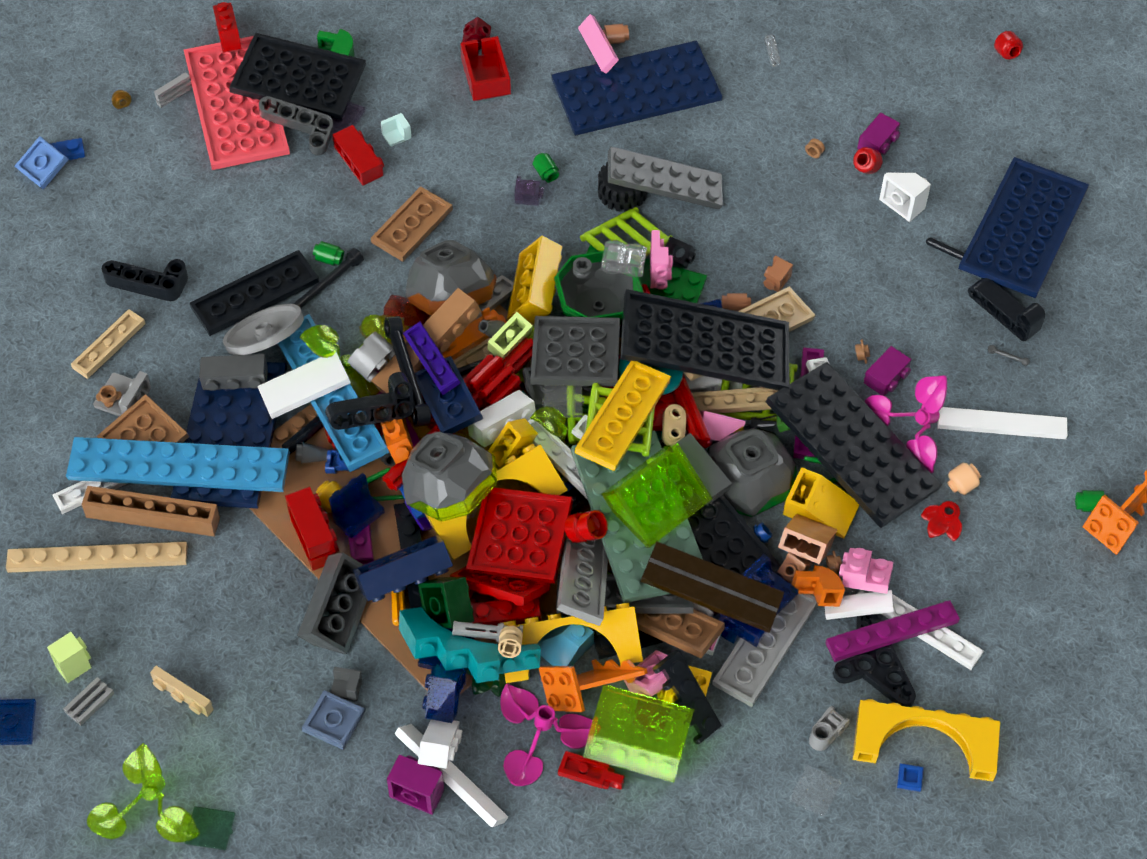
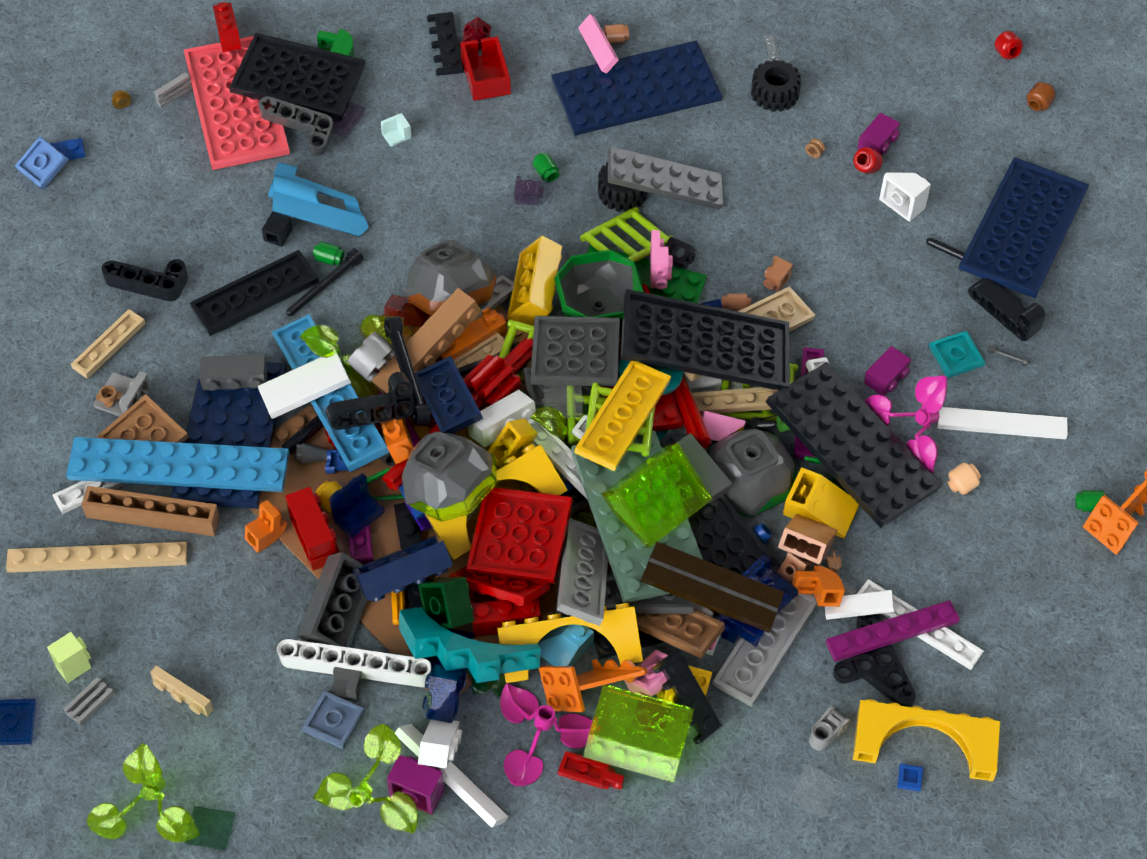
light grey dish [223,304,304,355] -> none
red brick [332,125,384,185] -> none
medium nougat plate [371,186,453,262] -> none
dark purple tile [403,322,461,395] -> none
light grey pin [452,621,524,643] -> none
dark grey cone [478,320,505,338] -> none
yellowish green brick [487,312,533,359] -> none
tan wheel [498,626,523,658] -> none
red wheel [565,510,608,543] -> none
dark grey bush [573,257,592,279] -> none
clear brick [601,240,647,277] -> none
tan plate [662,404,686,447] -> none
bright pink plate [839,548,894,593] -> none
medium nougat plate [855,339,870,364] -> none
red plate [921,501,962,541] -> none
none -> orange brick [244,500,287,553]
none -> black brick [262,211,293,247]
none -> dark azure panel [268,161,369,237]
none -> white beam [277,639,434,687]
none -> clear neon green plant [313,724,418,834]
none -> black hinge [427,12,463,76]
none -> black tyre [751,60,801,112]
none -> teal tile [928,330,986,378]
none -> dark orange head [1026,82,1056,111]

